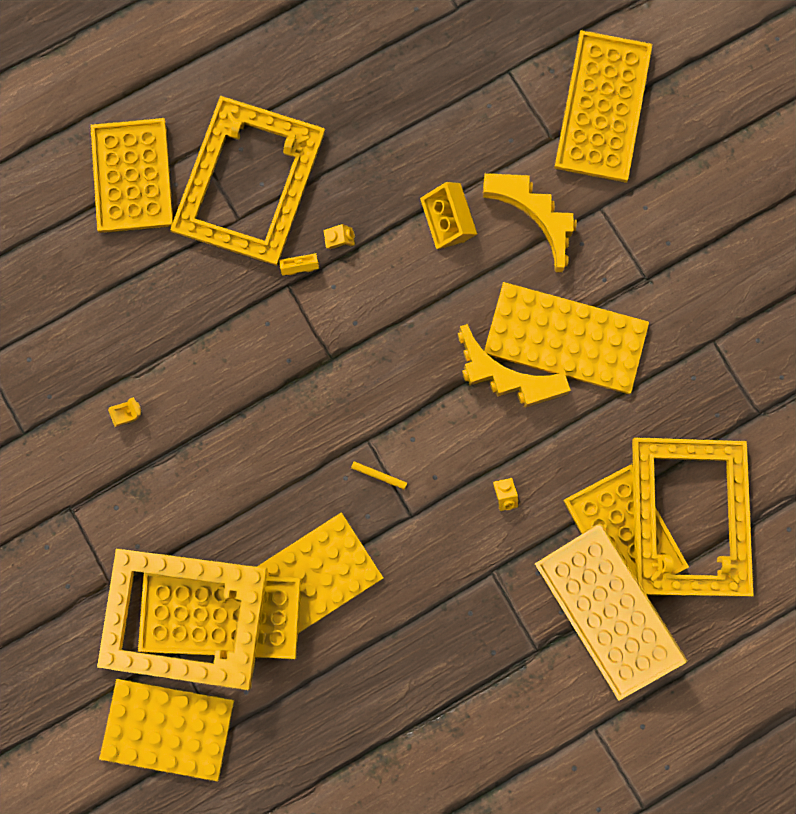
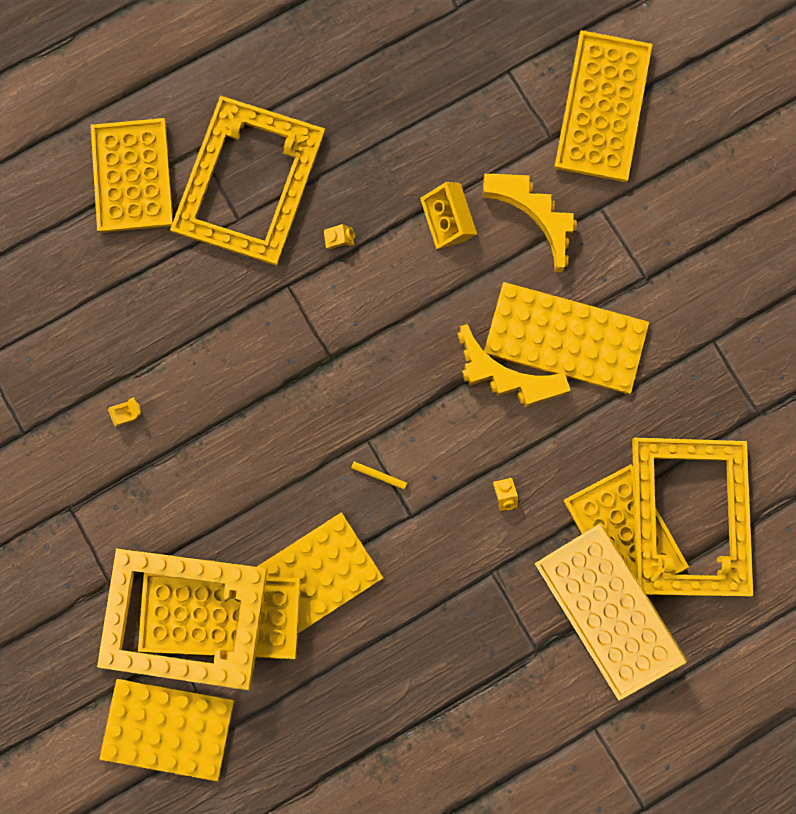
yellow plate [279,253,319,275] -> none

